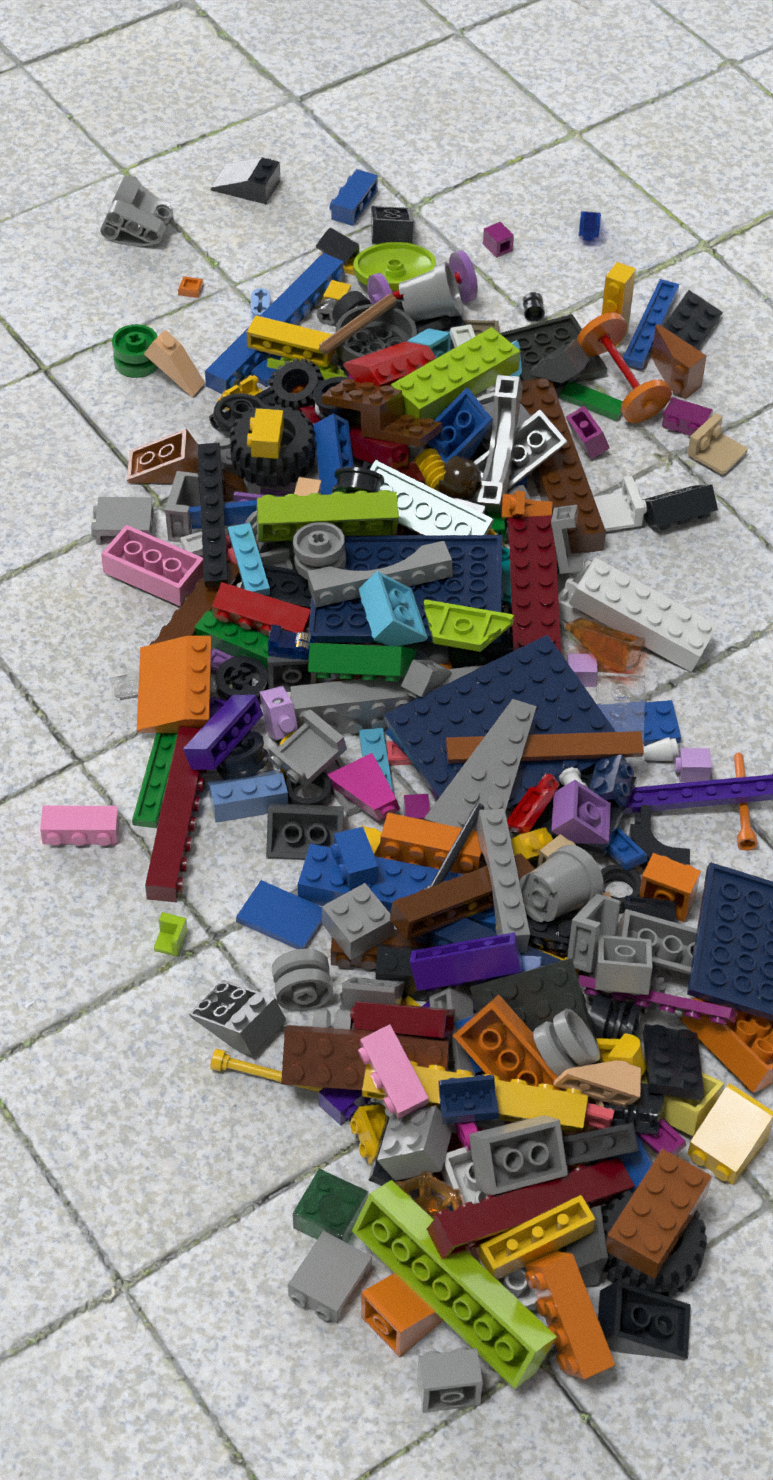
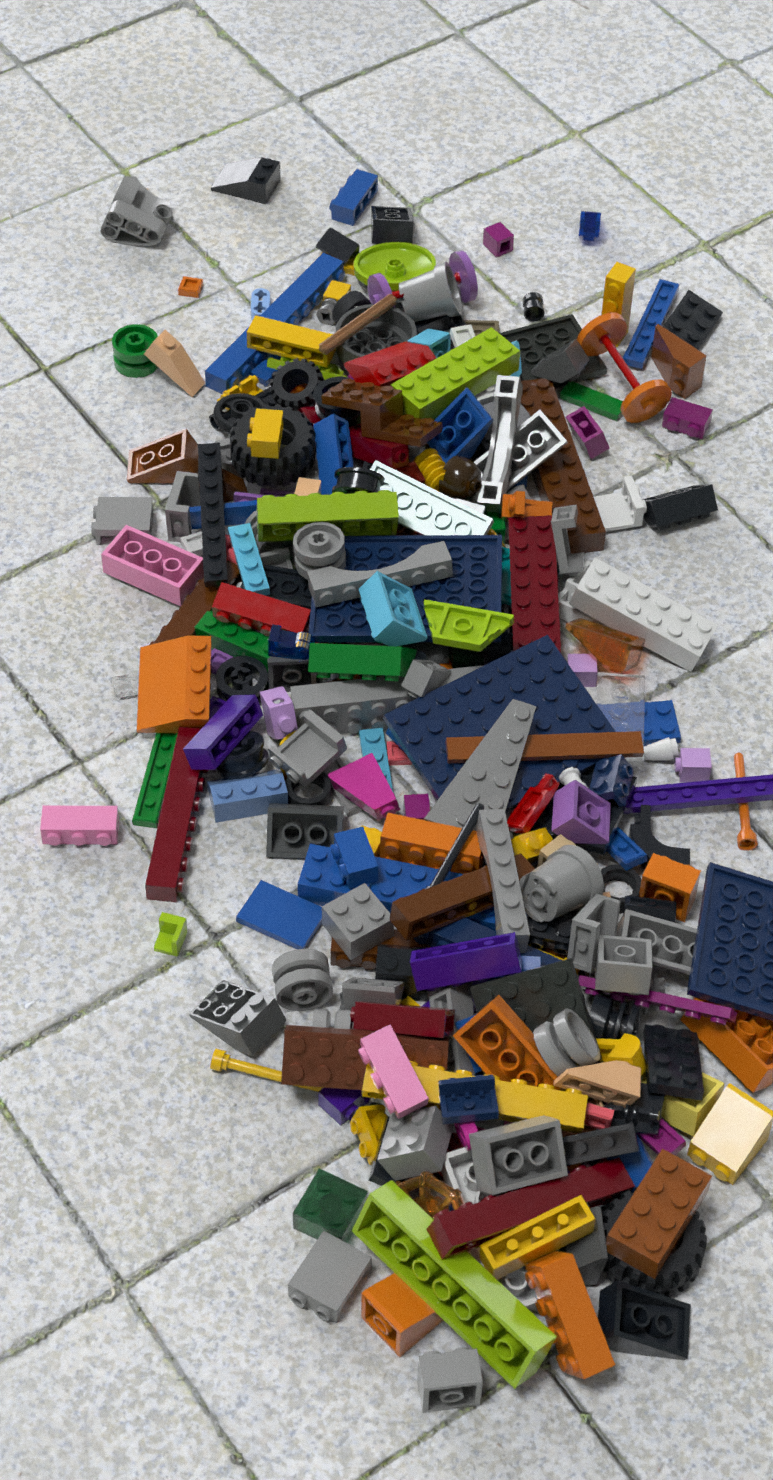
tan bracket [687,413,748,475] -> none

